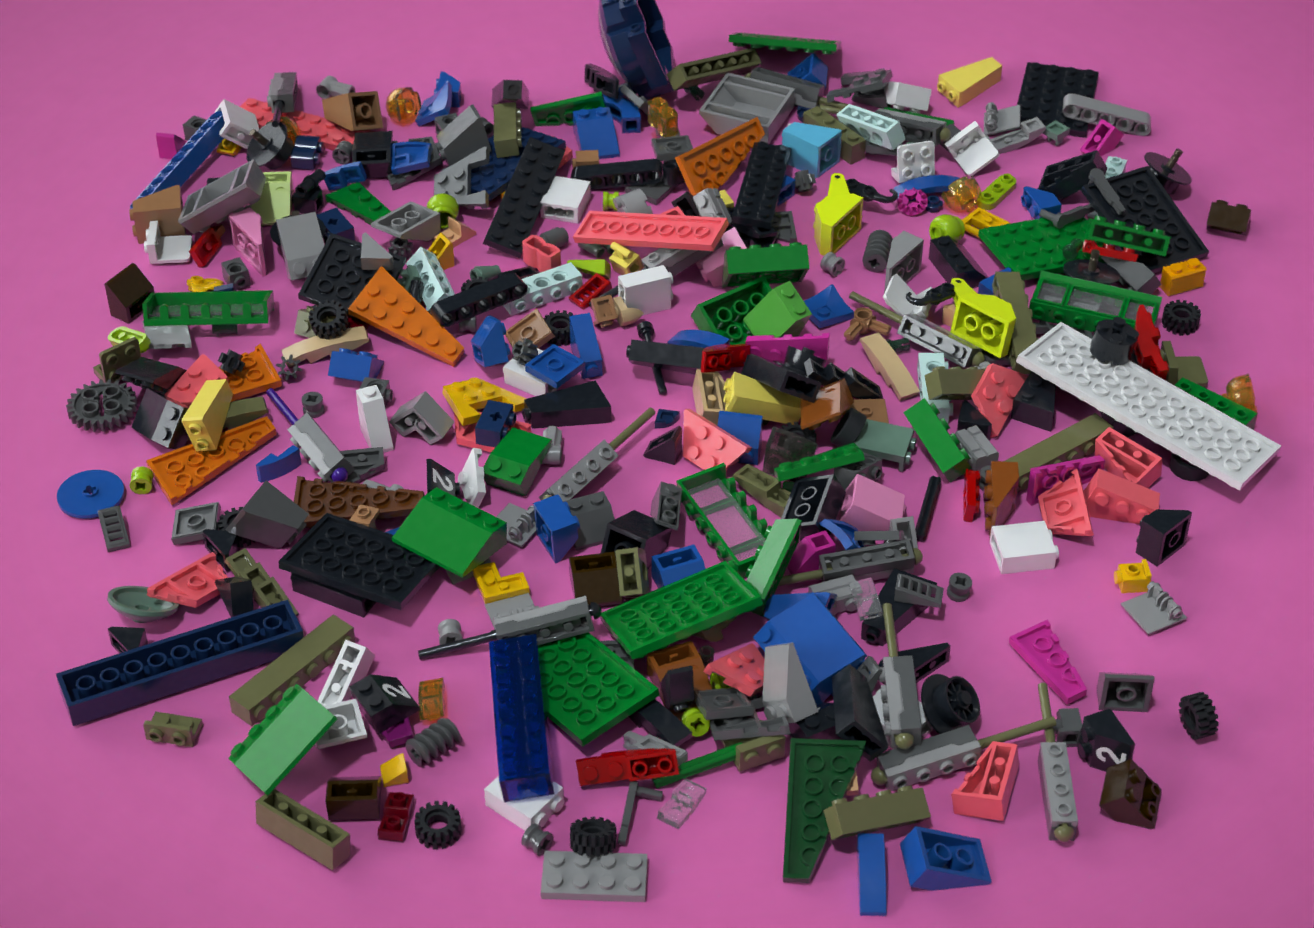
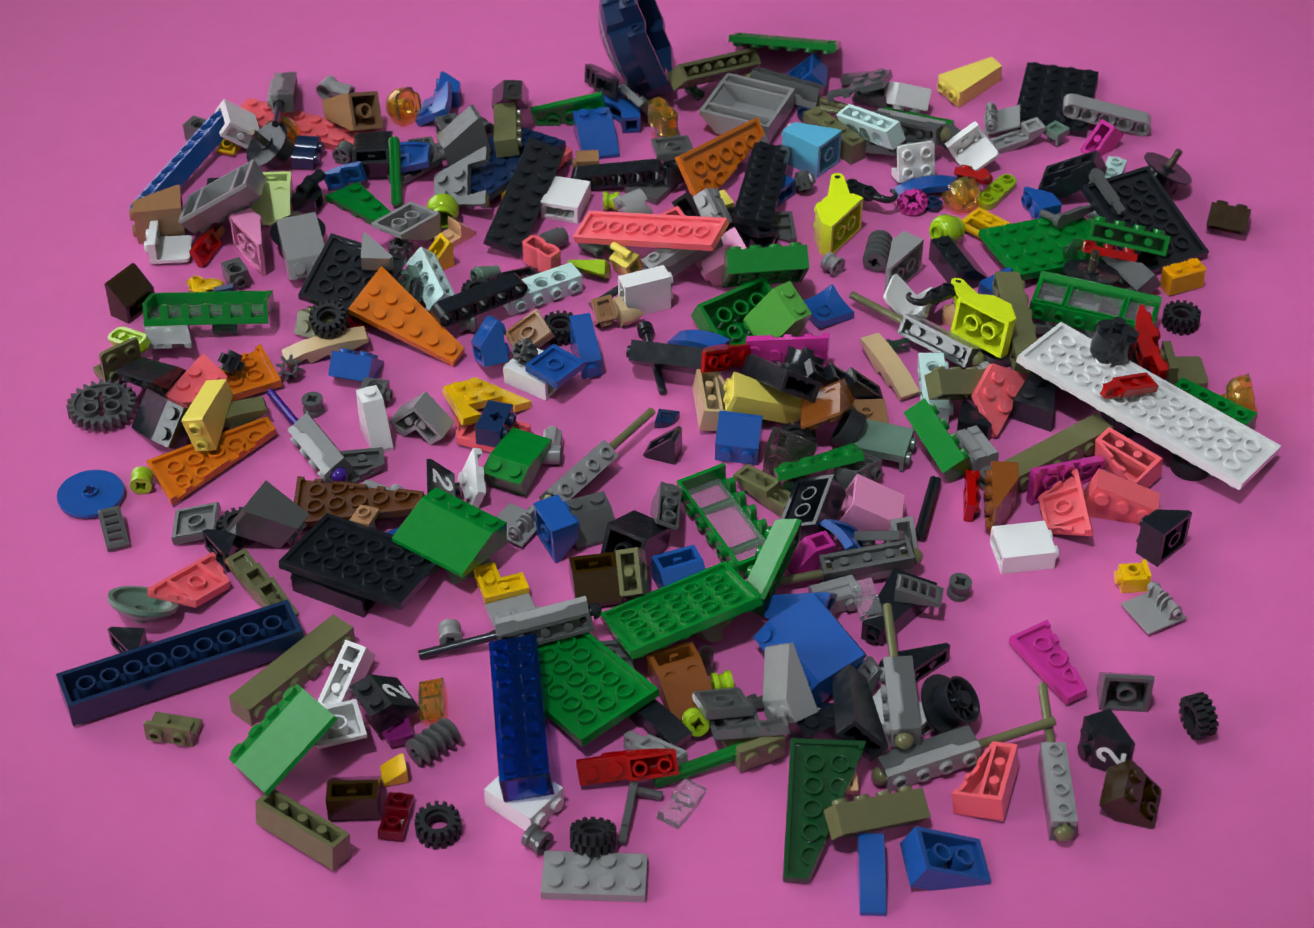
dark pink slope [156,132,186,159] -> none
black slope [215,577,254,617] -> none
blue slope [256,445,301,483] -> none
dark blue brick [316,208,355,242] -> none
black slope [522,380,612,429] -> none
red slope [569,273,612,310] -> none
black slope [660,665,694,713] -> none
coral wing [683,409,752,471] -> none
coral wing [704,643,764,697] -> none
medium nougat axle [844,307,891,342] -> none
dark grey brick [1053,708,1083,747] -> none
none -> green axle [388,136,403,208]
none -> red plate [954,164,993,185]
none -> red hinge [1100,372,1159,399]

